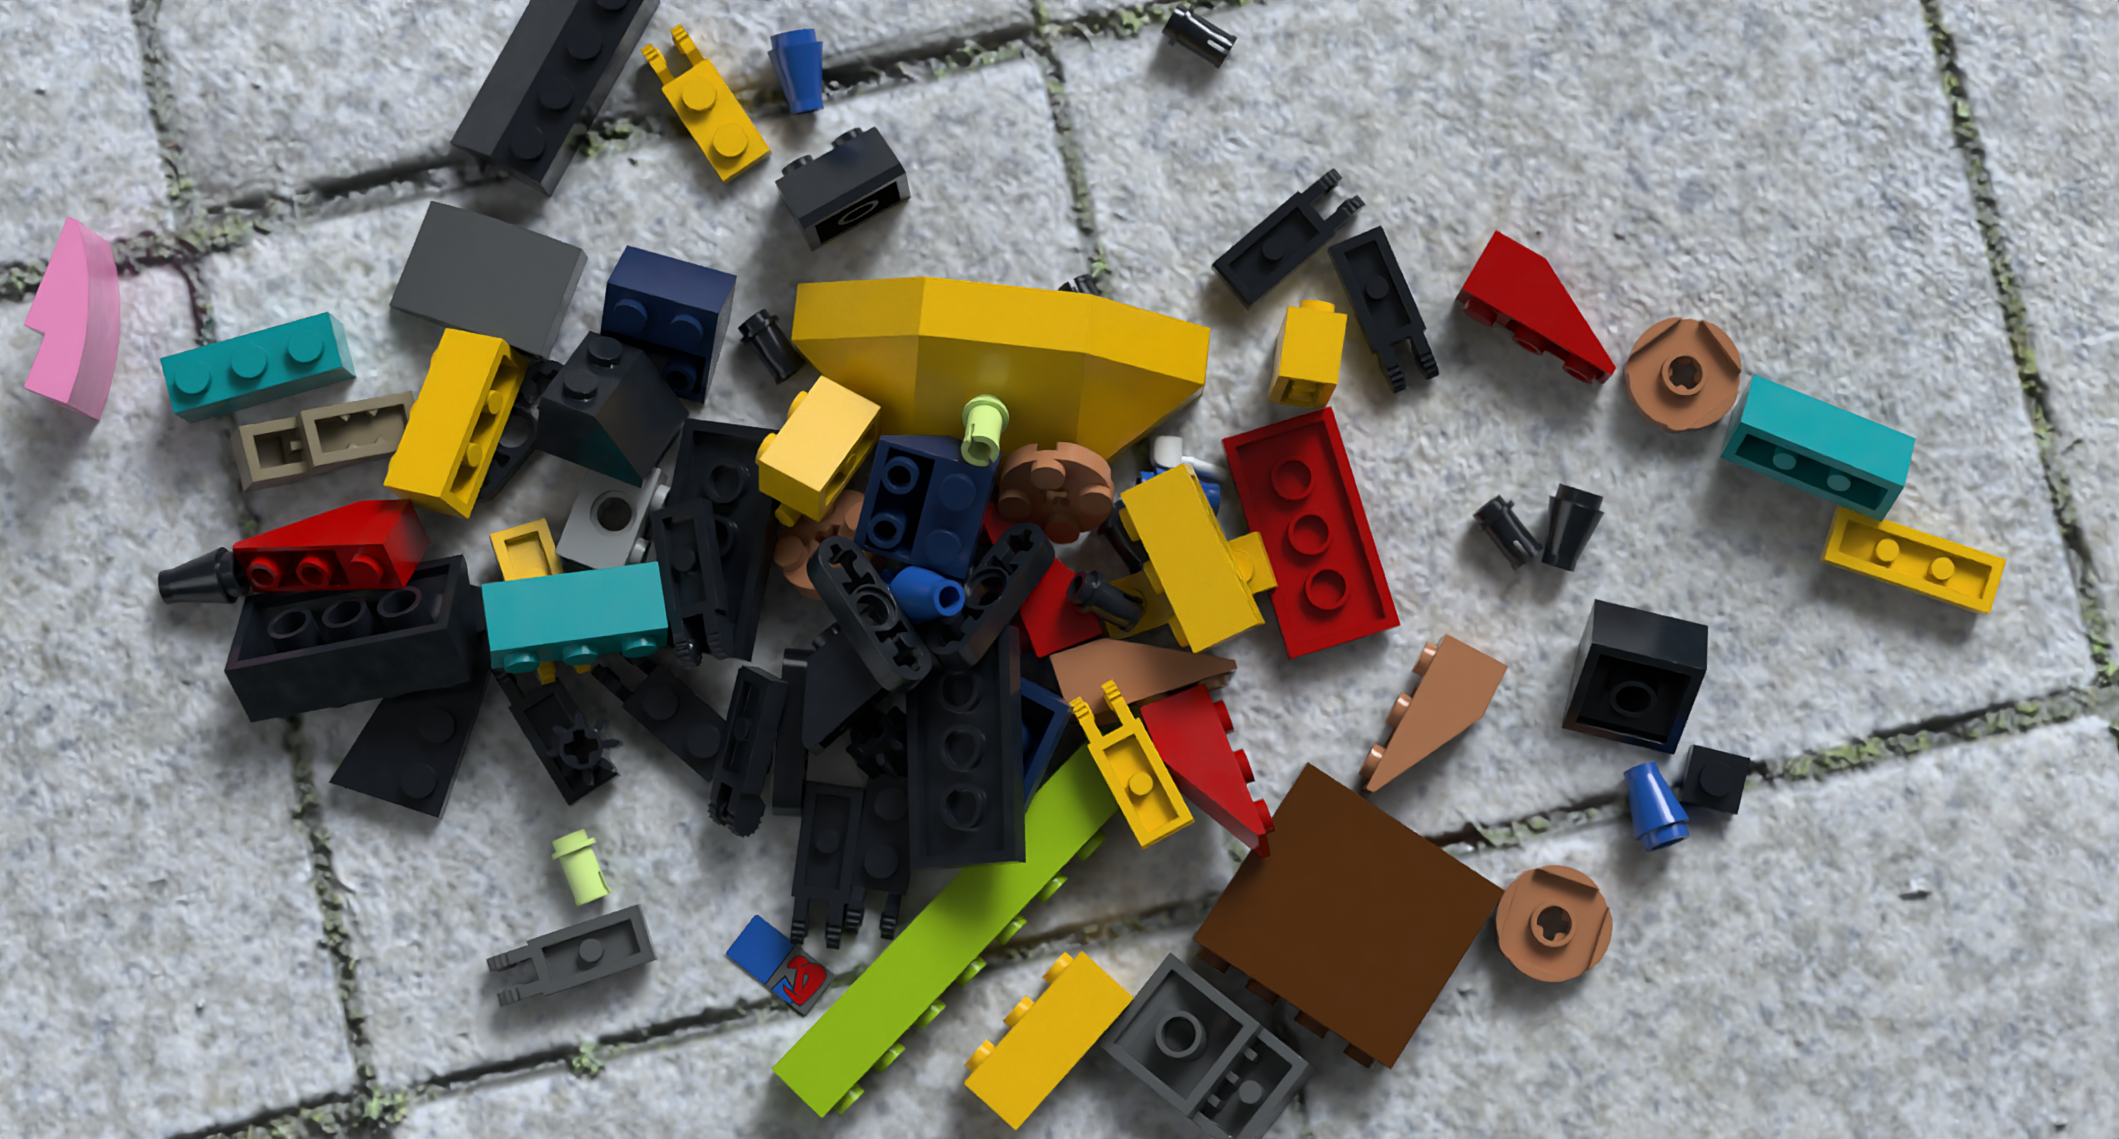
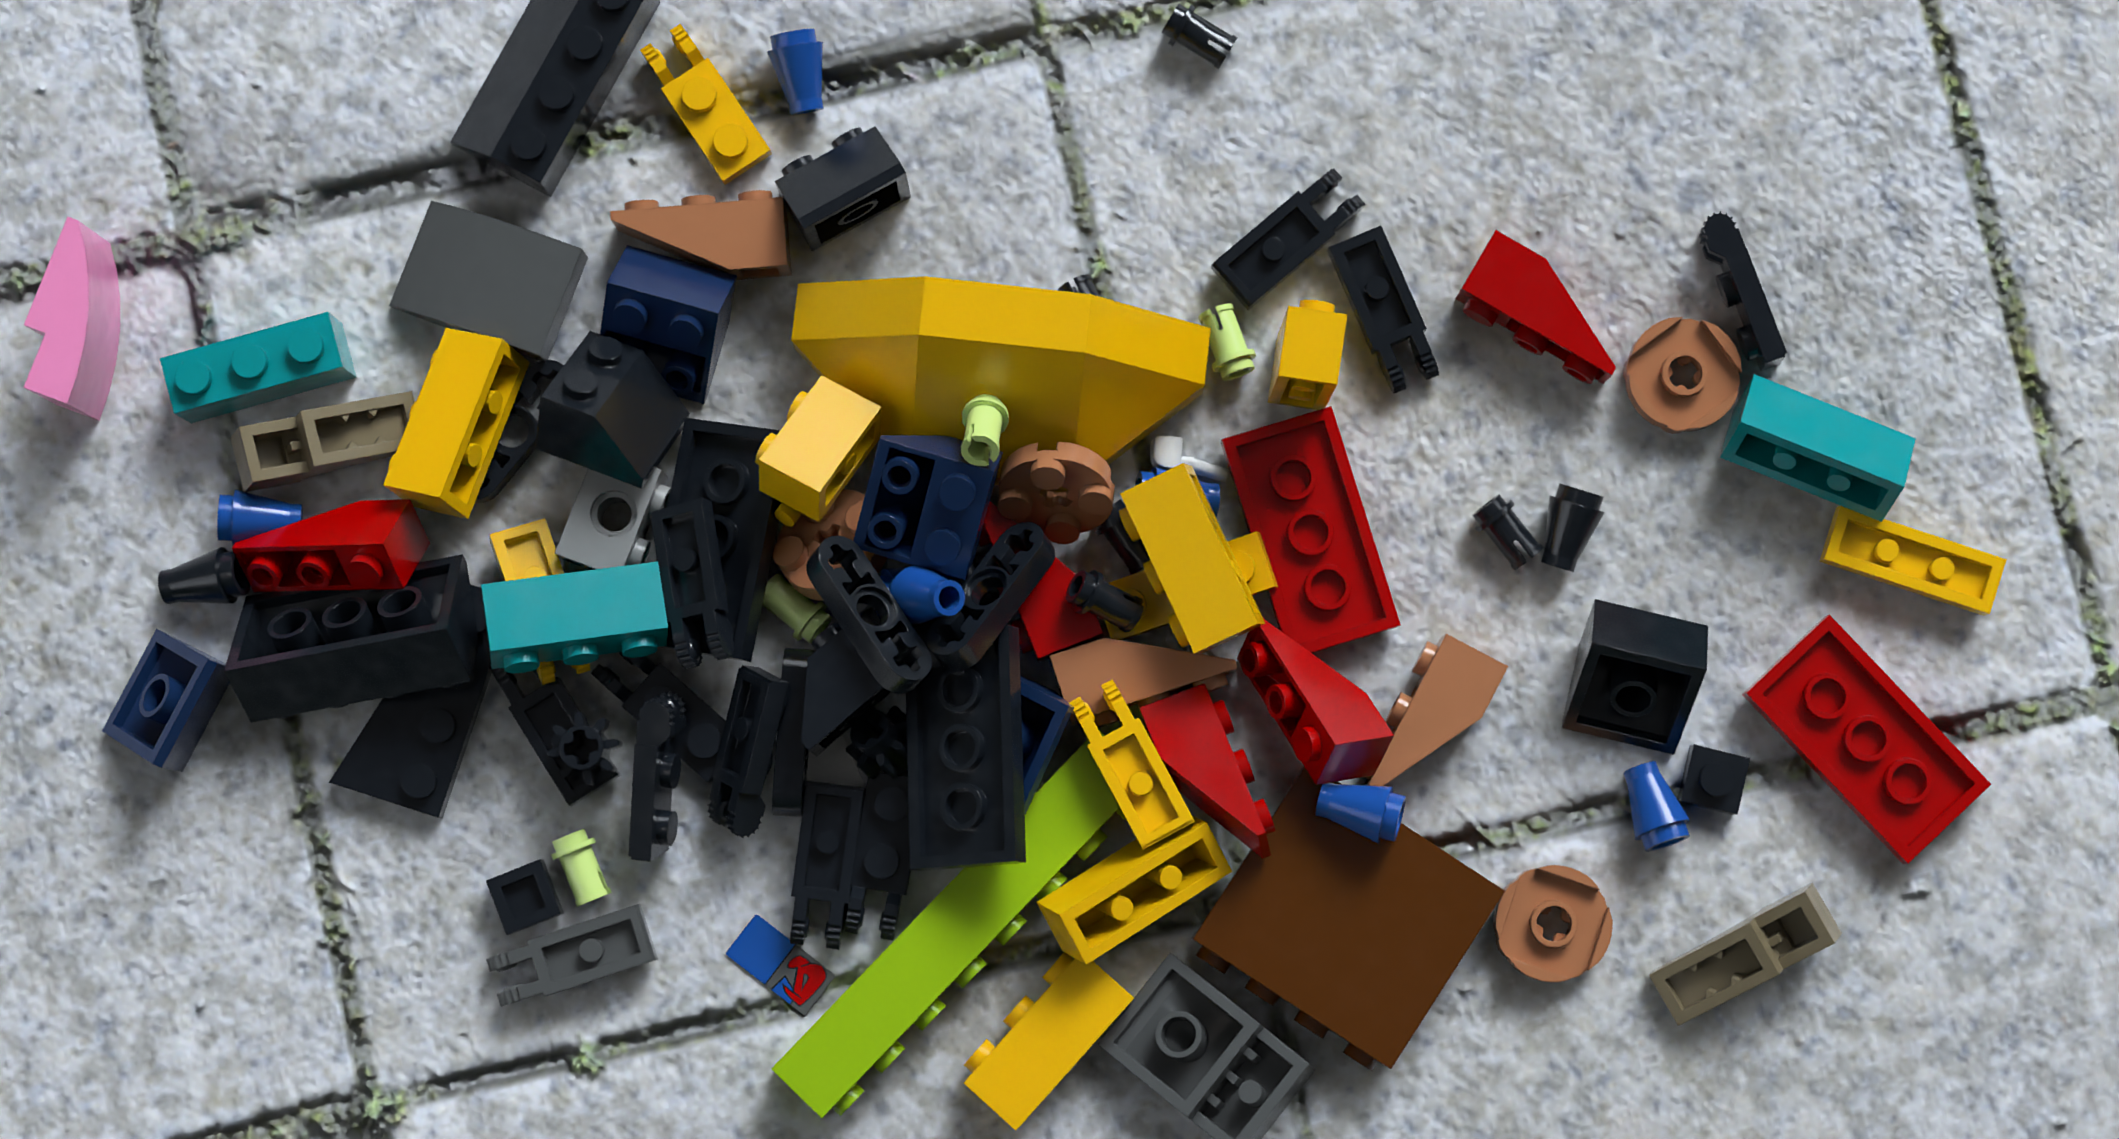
black pin [738,309,806,385] -> none
none -> dark blue slope [102,629,230,772]
none -> blue cone [217,490,303,547]
none -> black plate [486,859,564,935]
none -> nougat slope [610,190,792,280]
none -> black hinge [628,691,687,862]
none -> yellowish green pin [763,573,832,644]
none -> yellow brick [1036,816,1232,965]
none -> yellowish green pin [1198,303,1256,381]
none -> red slope [1237,618,1394,785]
none -> blue cone [1315,783,1406,844]
none -> dark tan slope [1649,882,1842,1026]
none -> black hinge [1699,211,1787,371]
none -> red plate [1742,614,1991,864]

